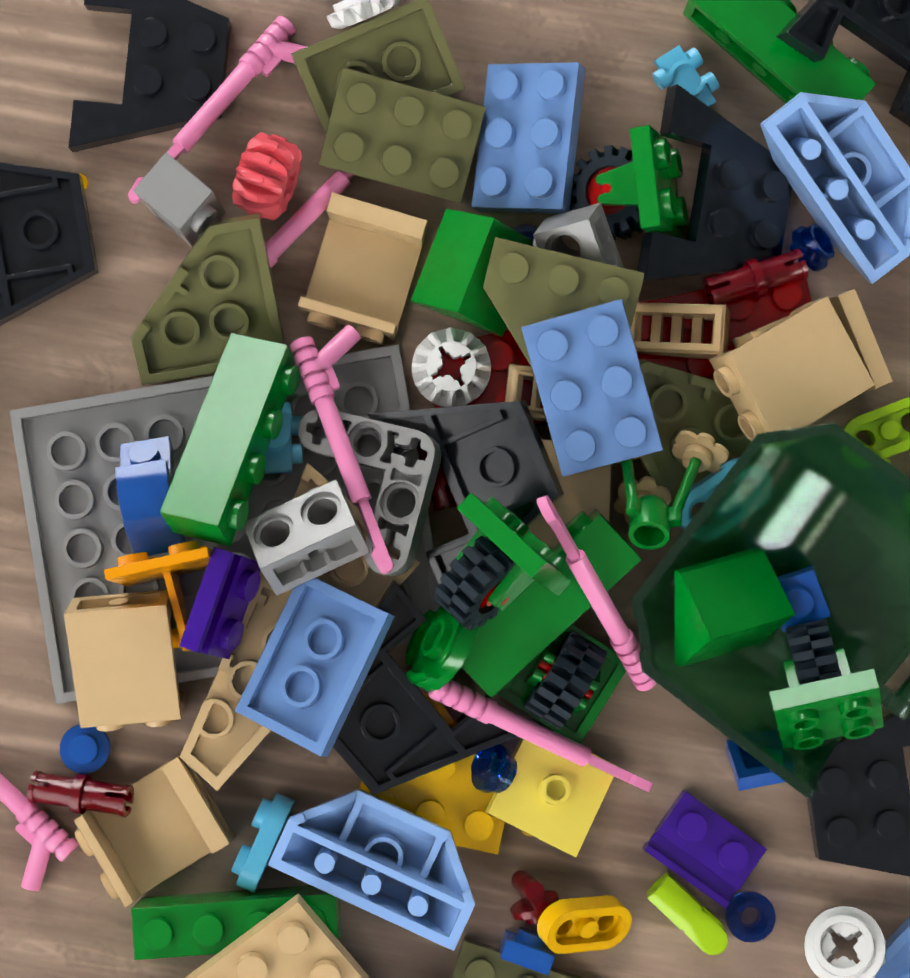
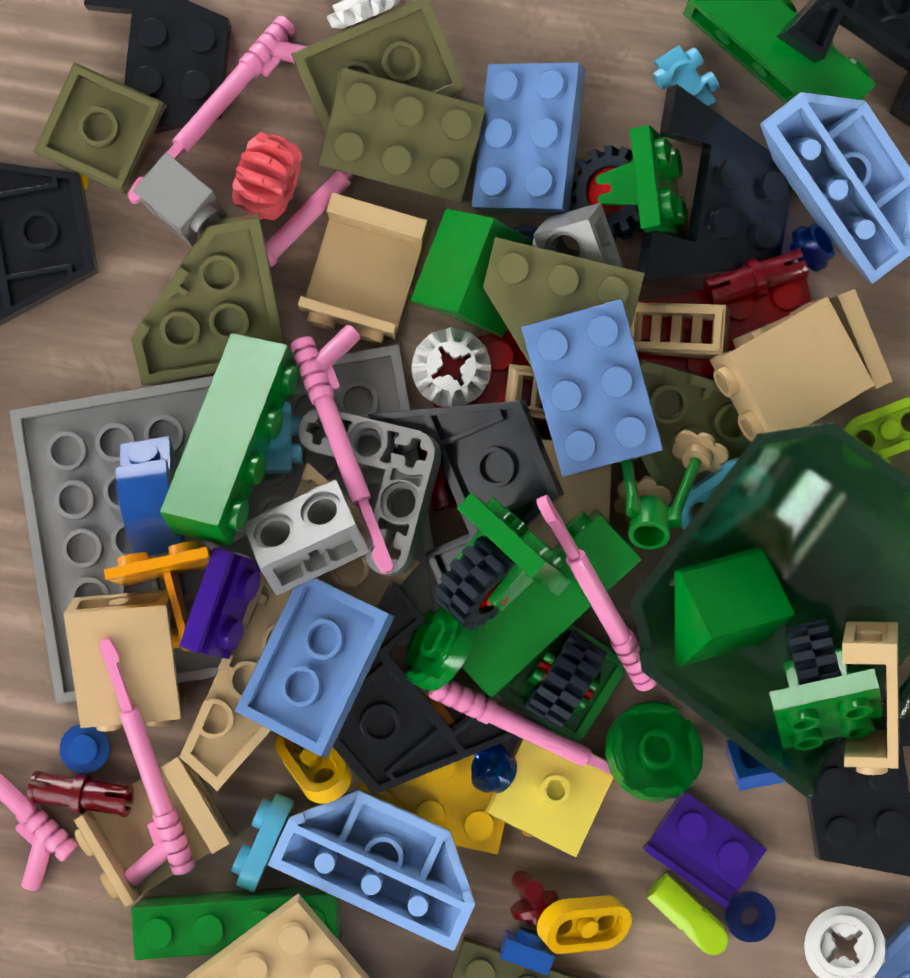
blue plate [777,565,831,632] -> none
none -> olive tile [33,62,166,195]
none -> bright pink piece [99,637,196,887]
none -> yellow plate [275,734,351,803]
none -> green tile [605,700,703,803]
none -> tan panel [842,622,899,775]

